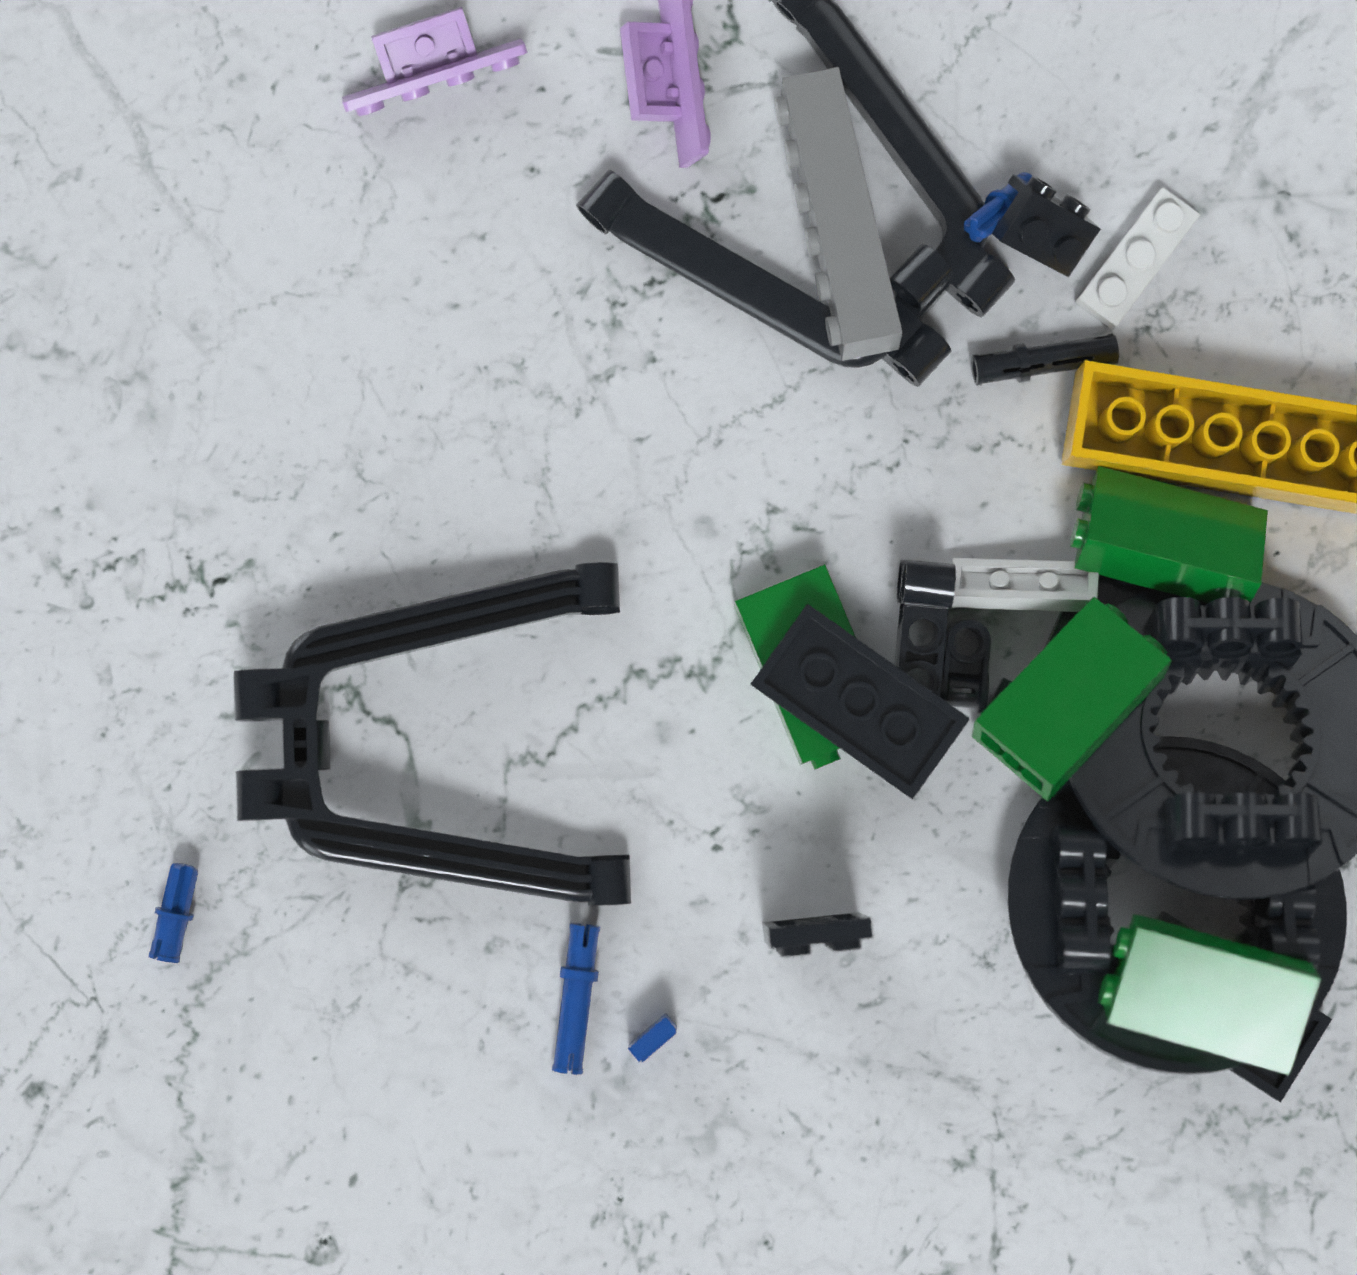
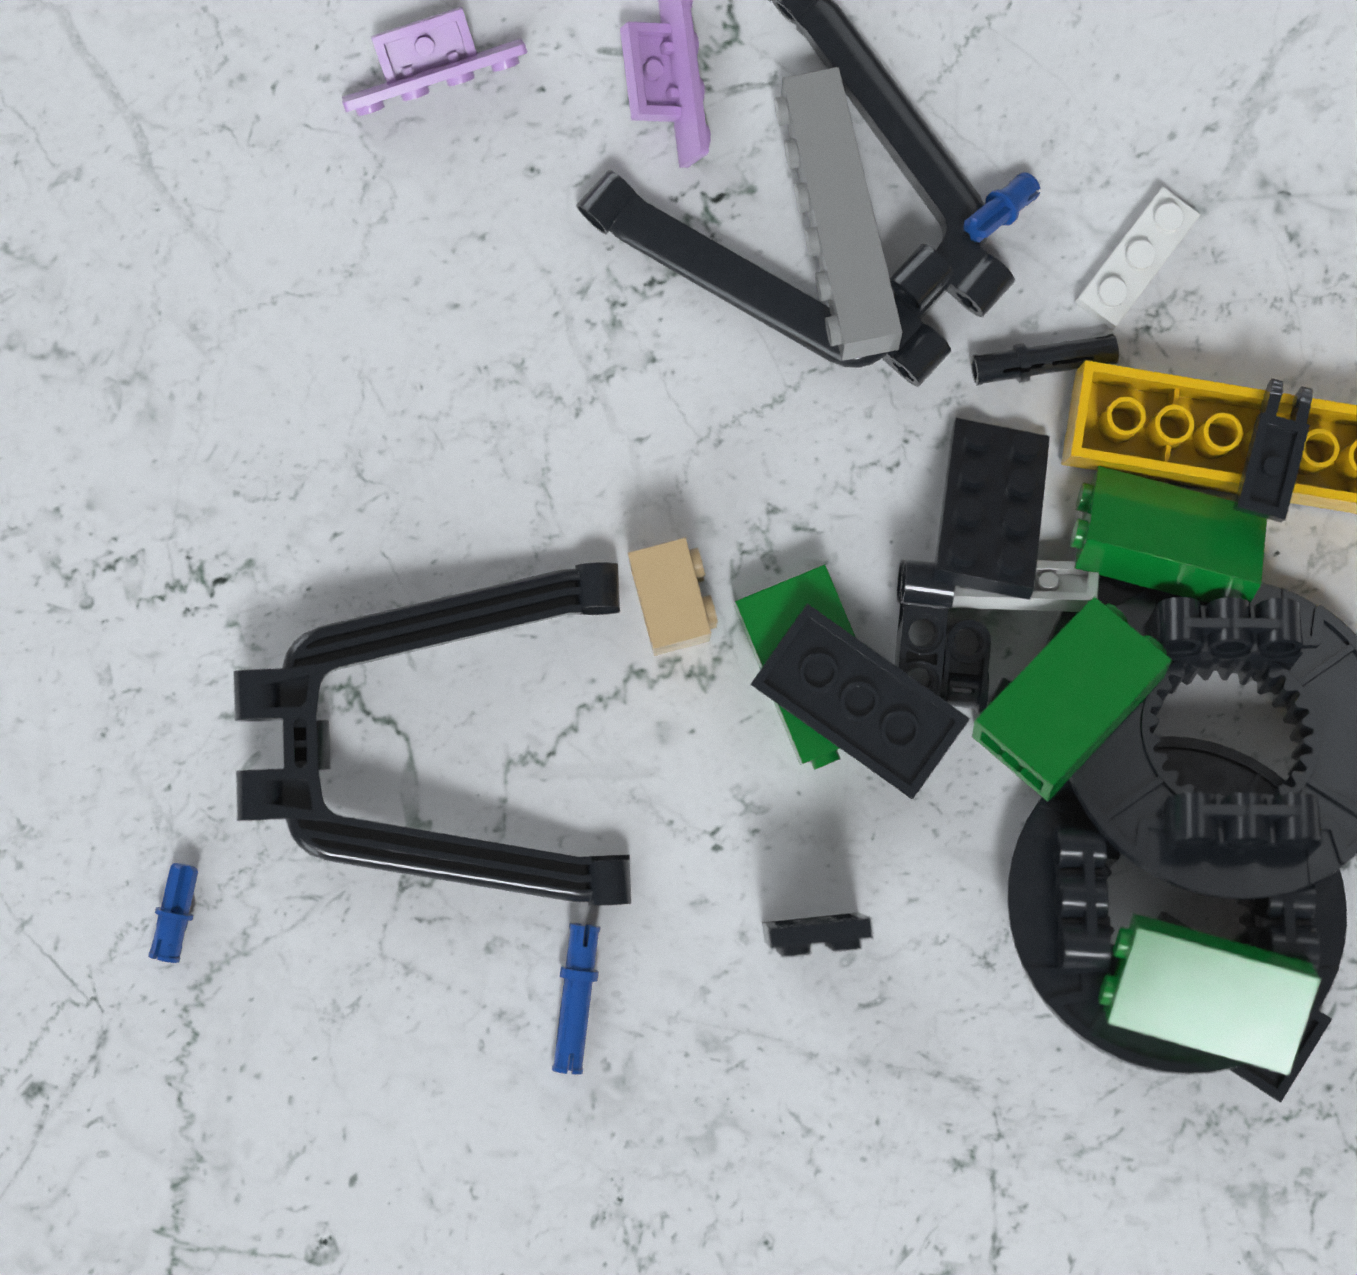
blue tile [628,1013,677,1062] -> none
black bracket [992,174,1101,278] -> none
none -> tan brick [628,538,718,656]
none -> black plate [932,418,1050,600]
none -> black hinge [1233,378,1314,523]

